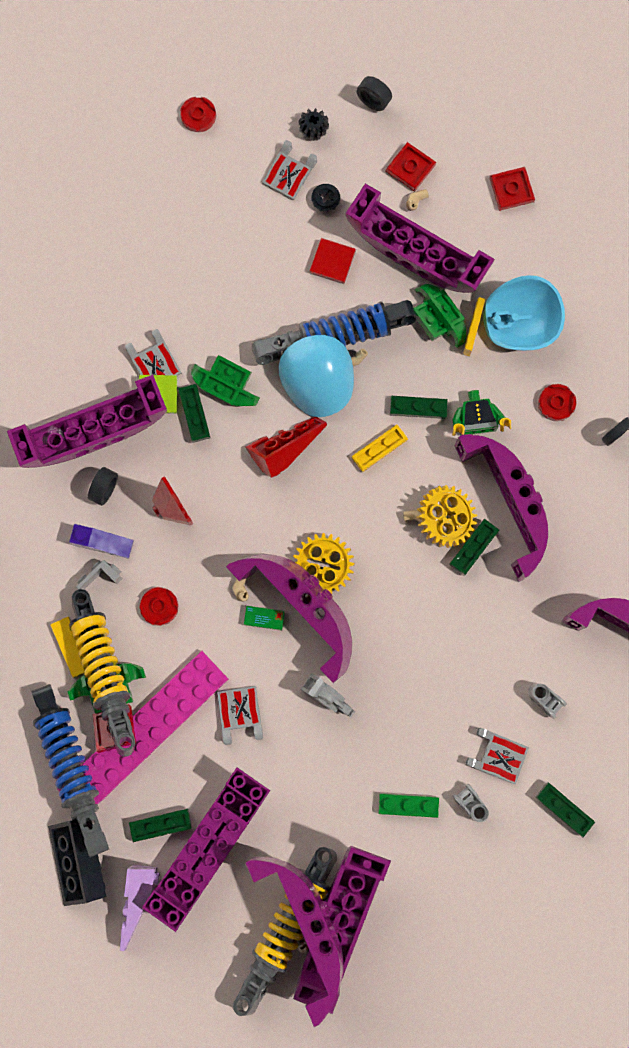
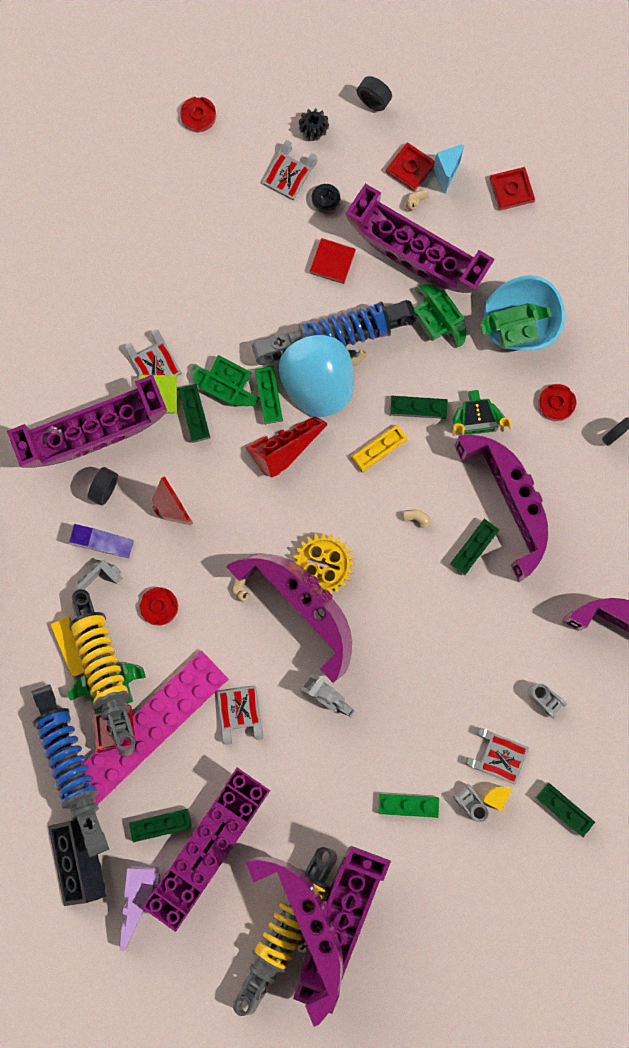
green tile [244,606,285,631] -> none
yellow gear [416,485,477,548] -> none
yellow tile [463,297,485,357] -> none
none -> green plate [255,366,283,425]
none -> medium azure slope [433,144,464,194]
none -> green plate [480,303,552,349]
none -> yellow brick [481,786,512,811]

